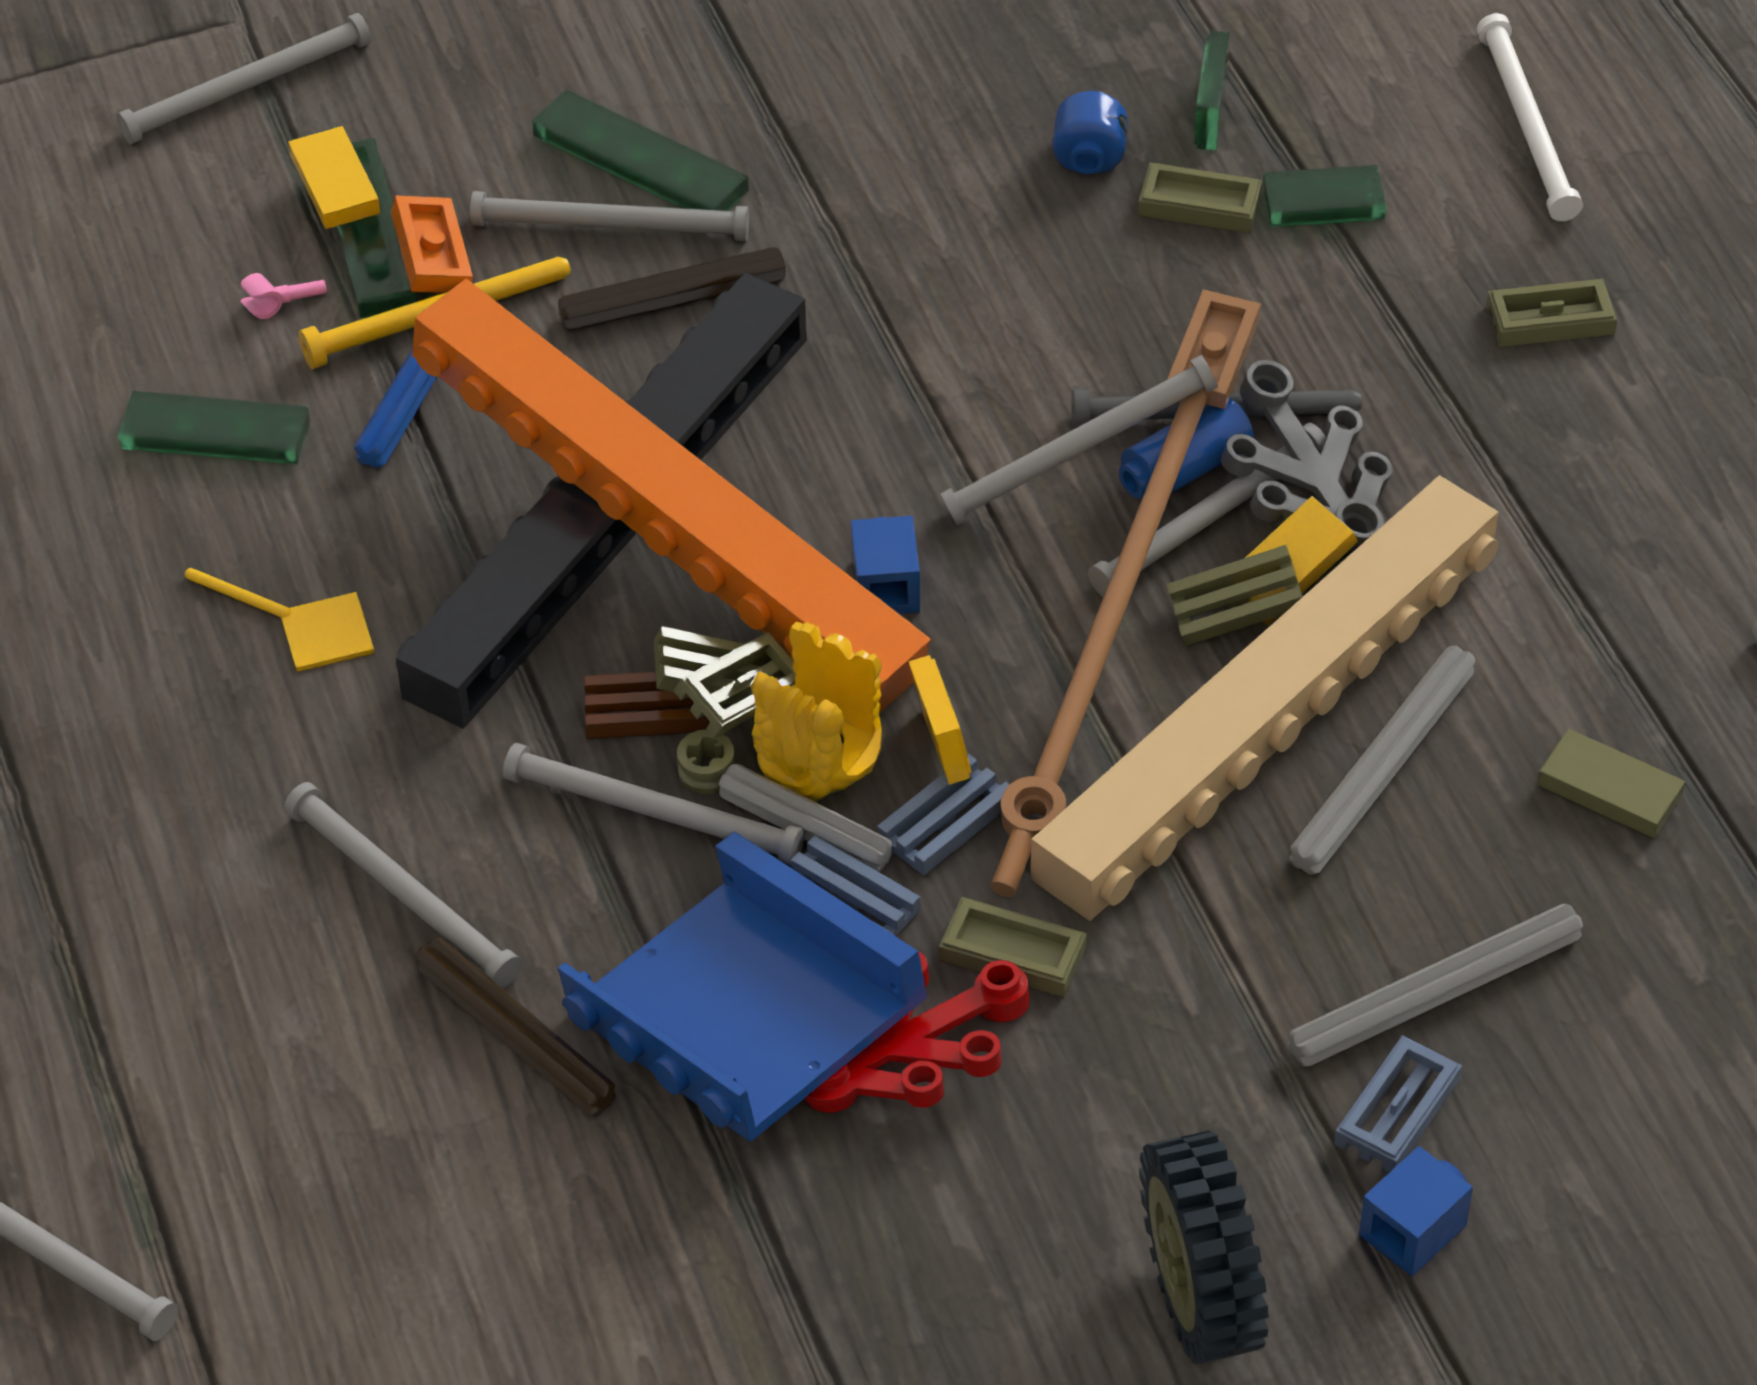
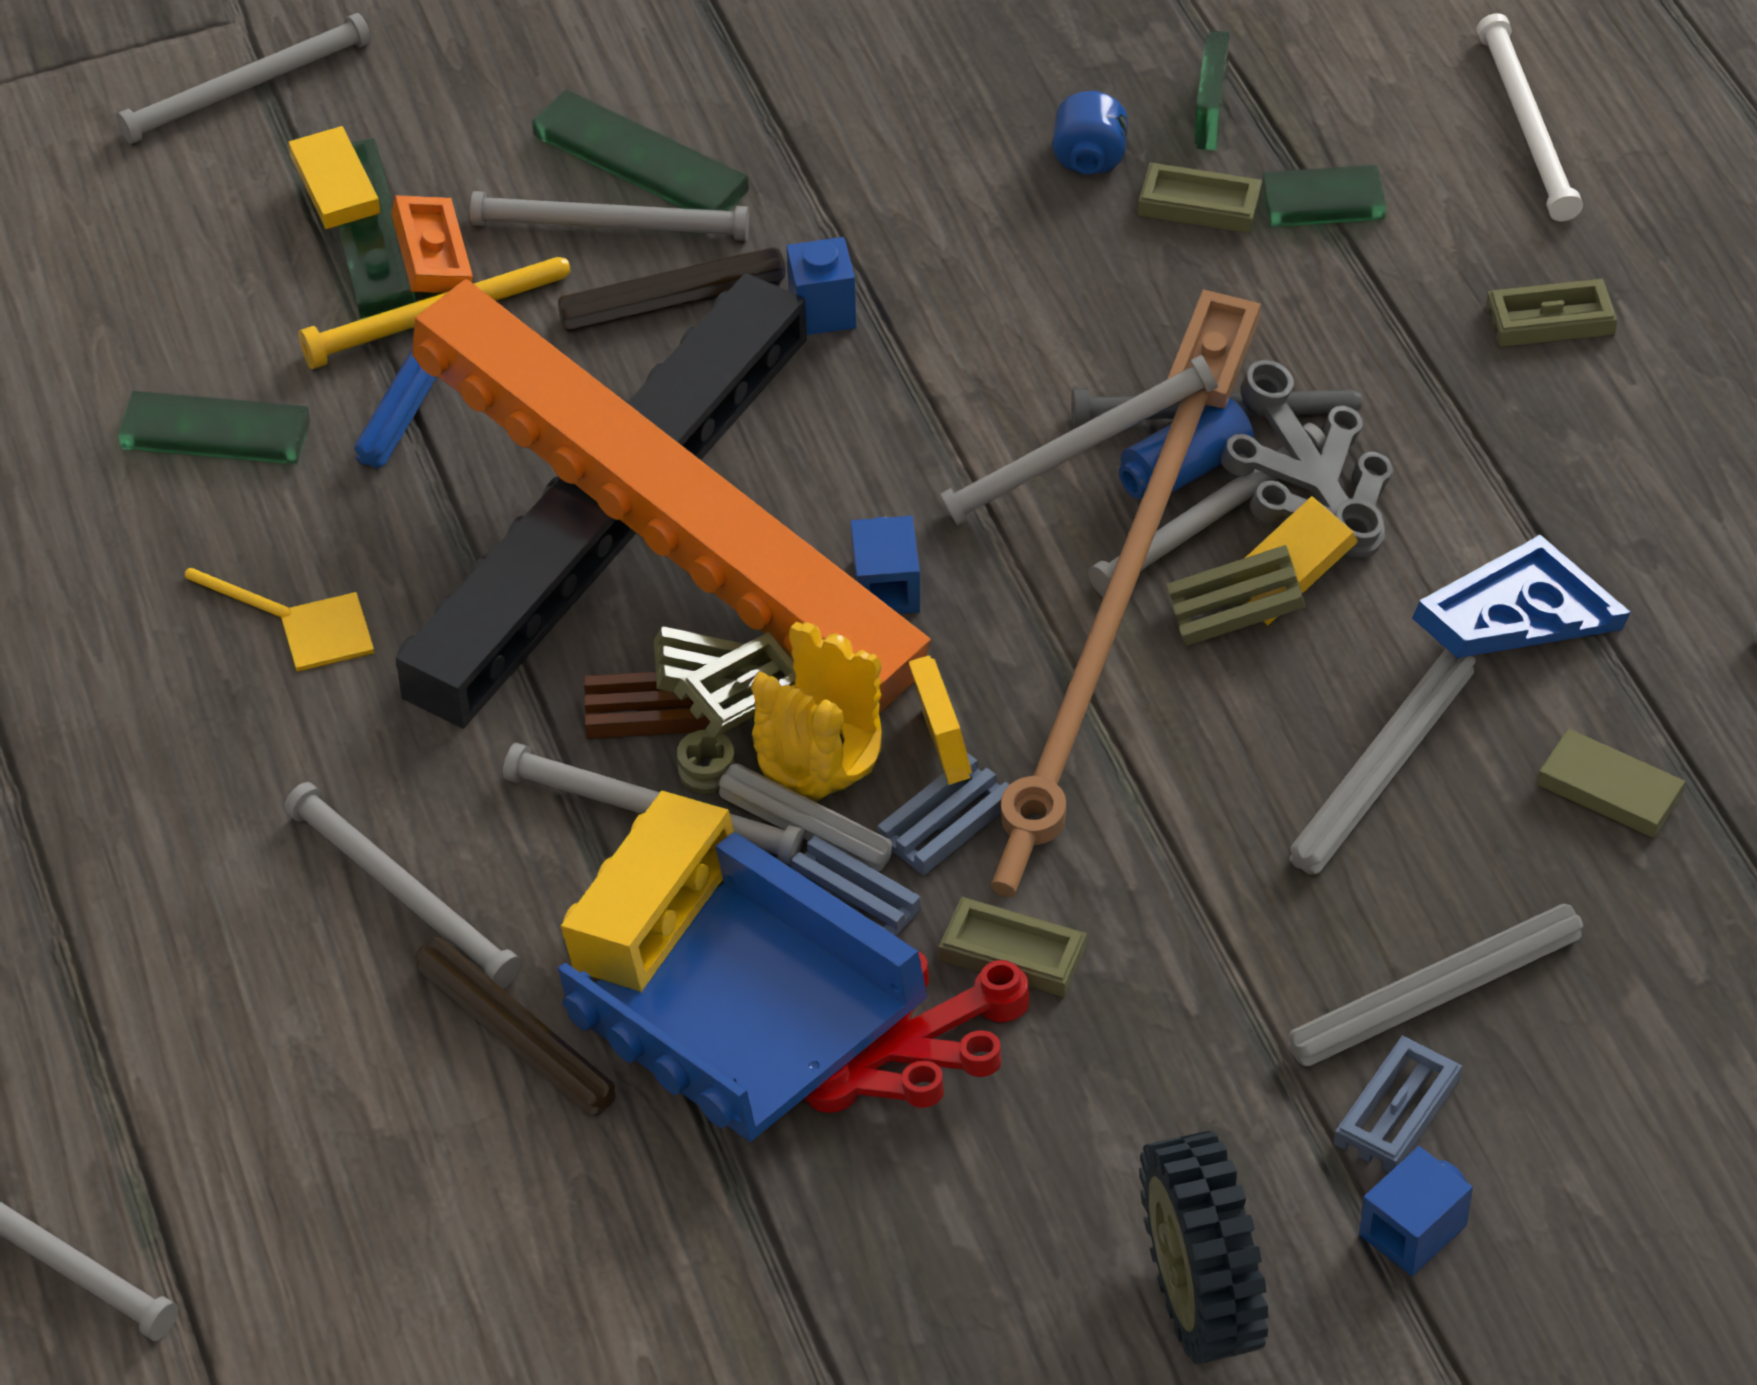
bright pink hand [241,273,327,320] -> none
tan brick [1030,475,1499,921] -> none
none -> yellow brick [561,790,734,992]
none -> blue brick [786,237,856,335]
none -> blue wing [1412,535,1631,658]

